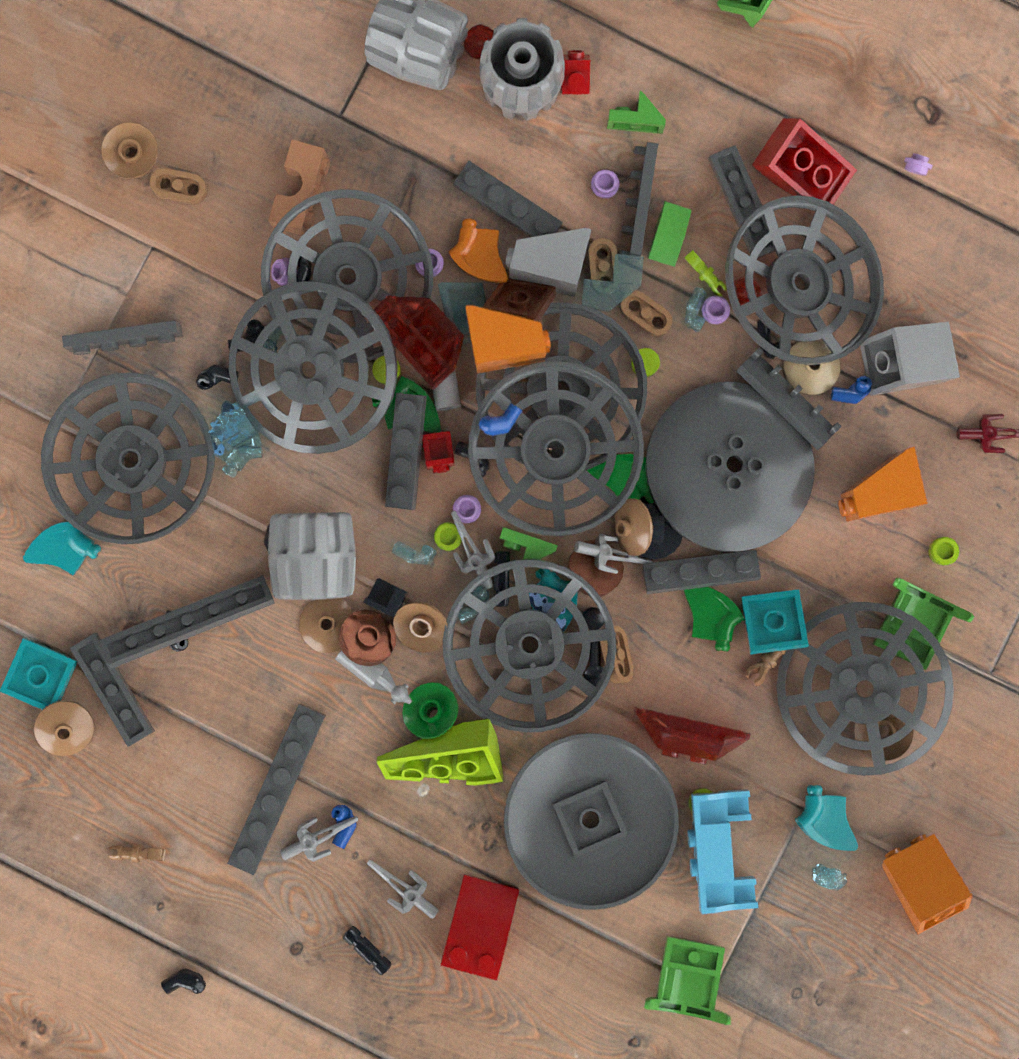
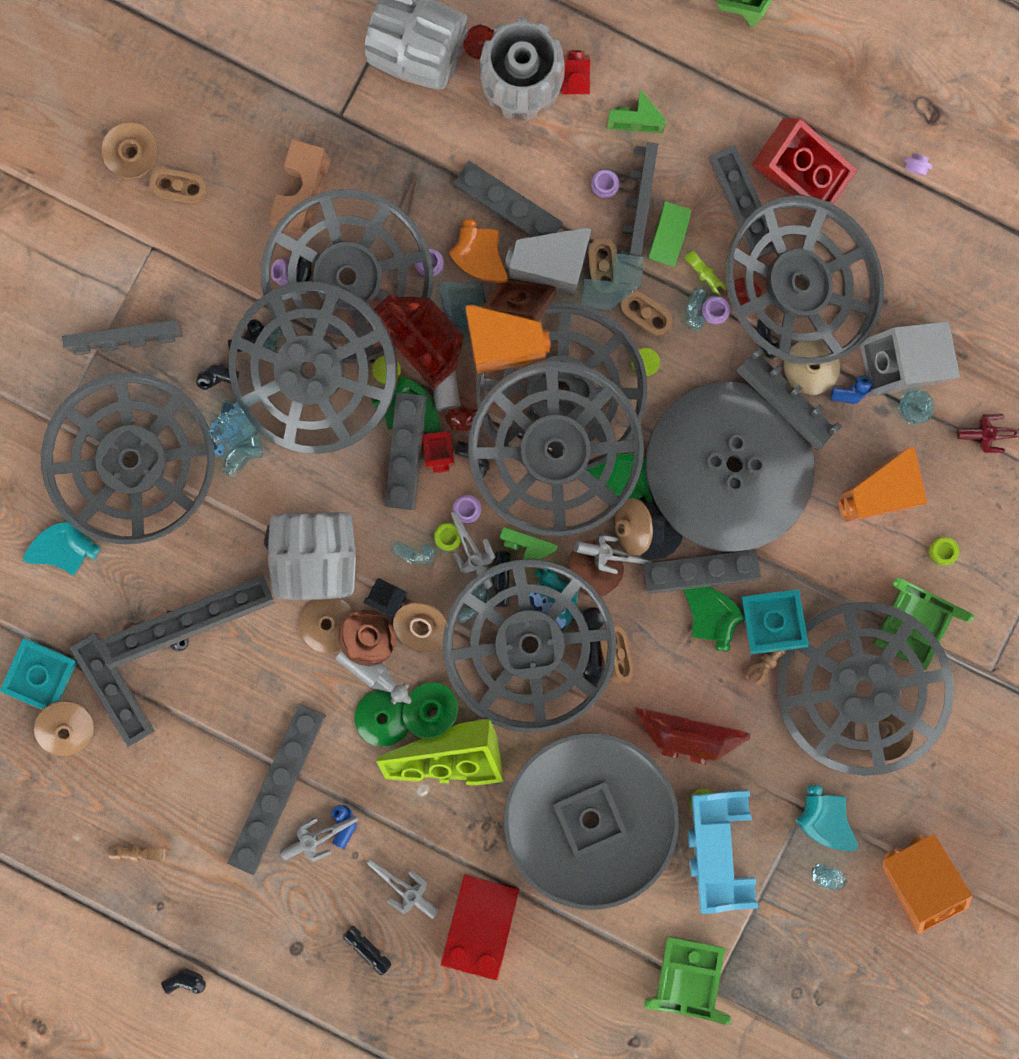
blue arm [479,403,522,436] -> none
none -> green dish [355,690,409,747]
none -> clear red plate [445,408,477,431]
none -> clear light blue plate [898,389,935,425]

